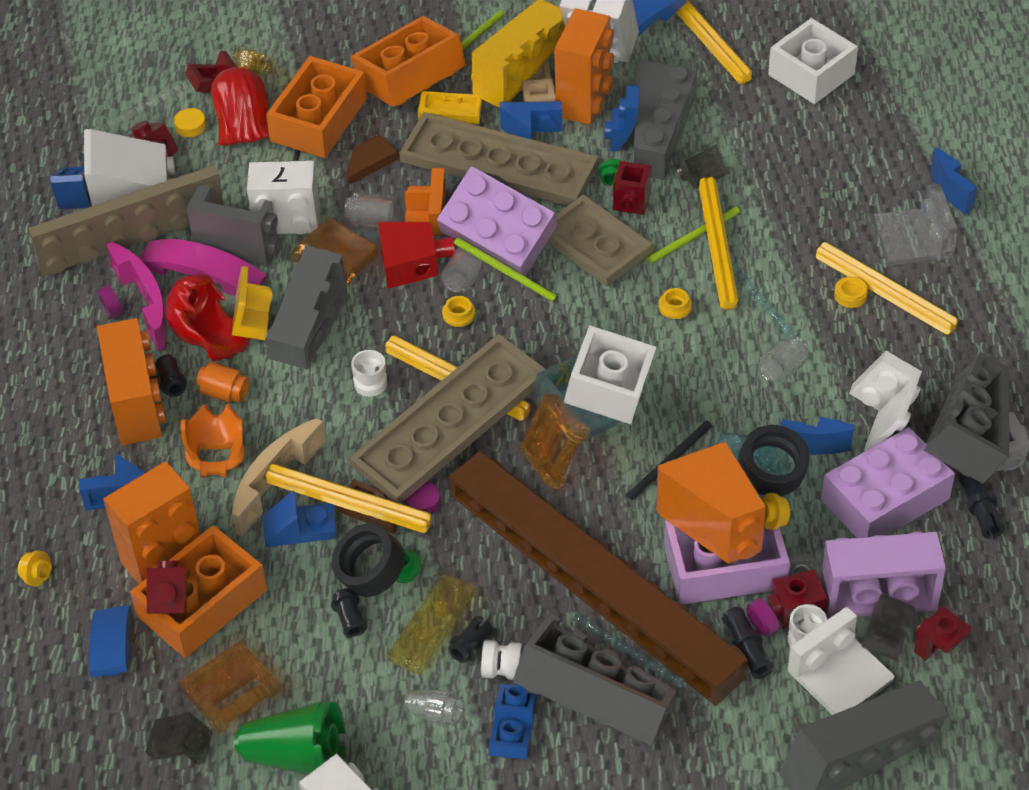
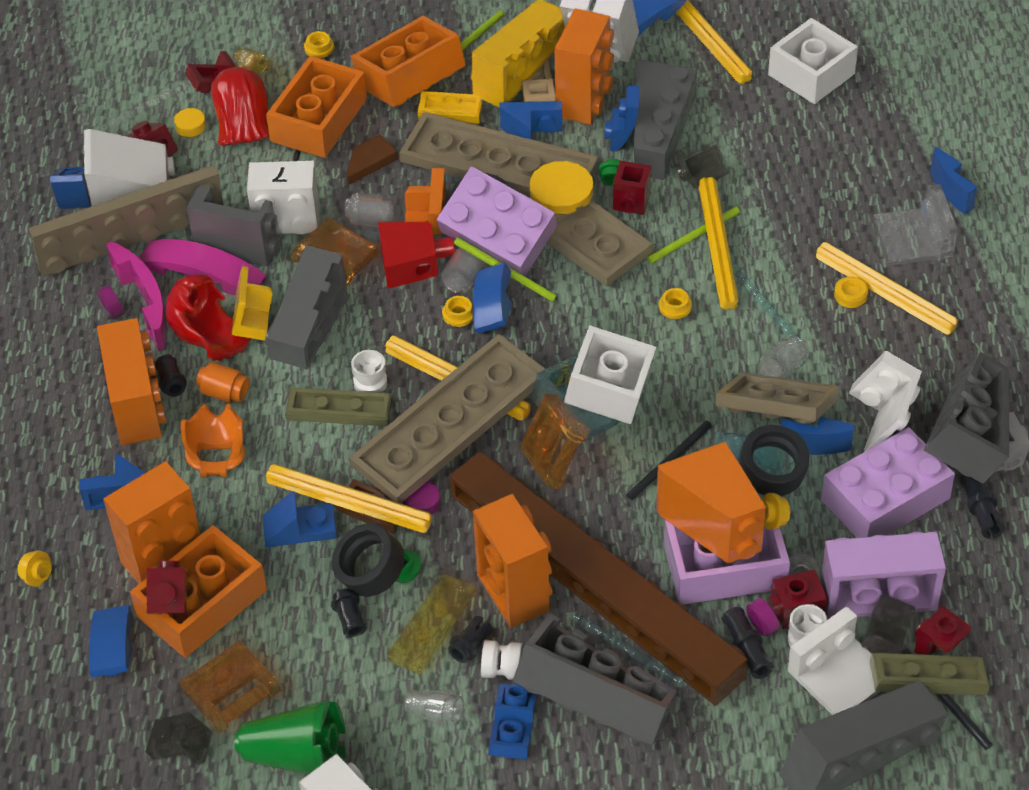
tan slope [232,418,326,537] -> none
none -> olive tile [285,387,393,426]
none -> yellow plate [304,31,334,58]
none -> blue slope [473,262,512,334]
none -> orange brick [473,494,552,628]
none -> yellow tile [530,161,593,214]
none -> dark tan plate [716,372,840,424]
none -> olive tile [869,653,990,695]
none -> black axle [900,648,993,750]

